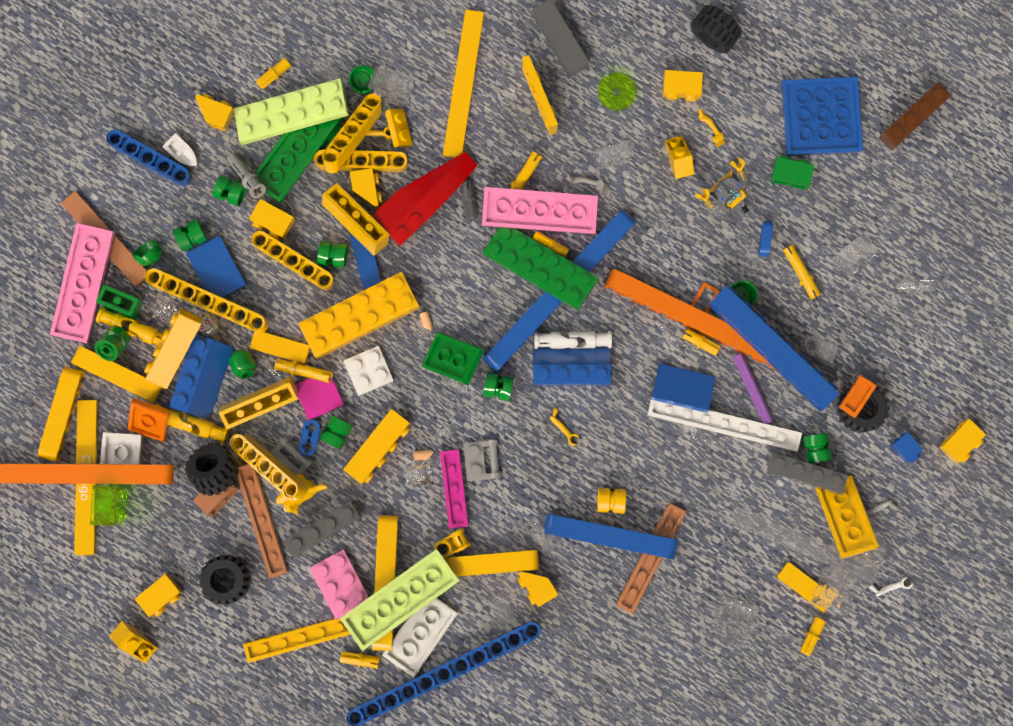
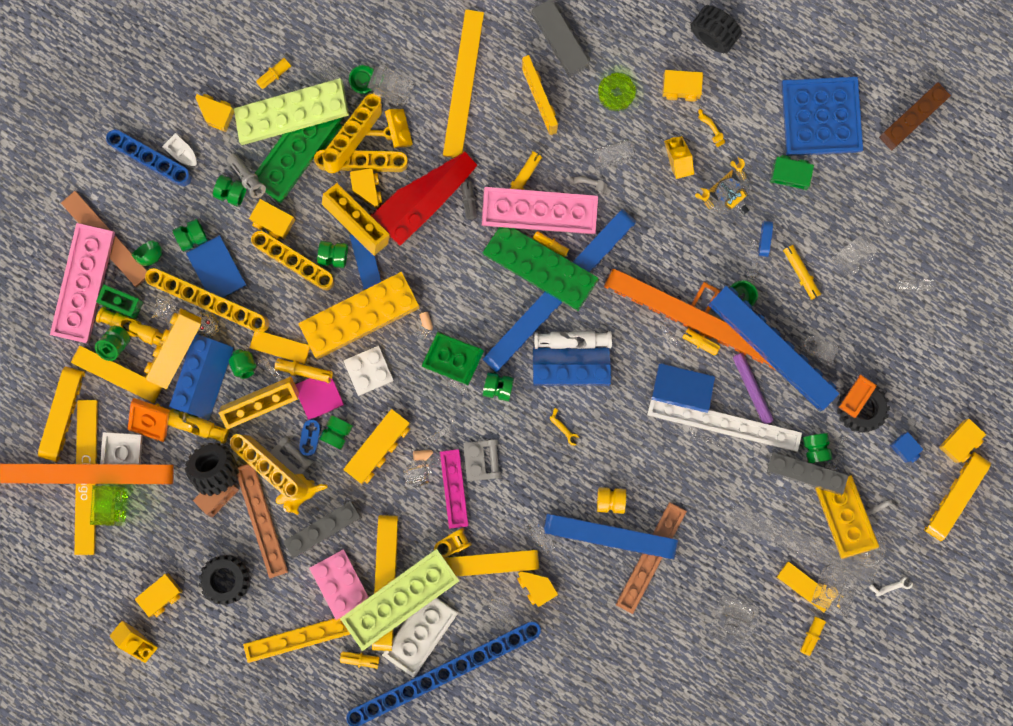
none -> yellow beam [924,452,991,541]

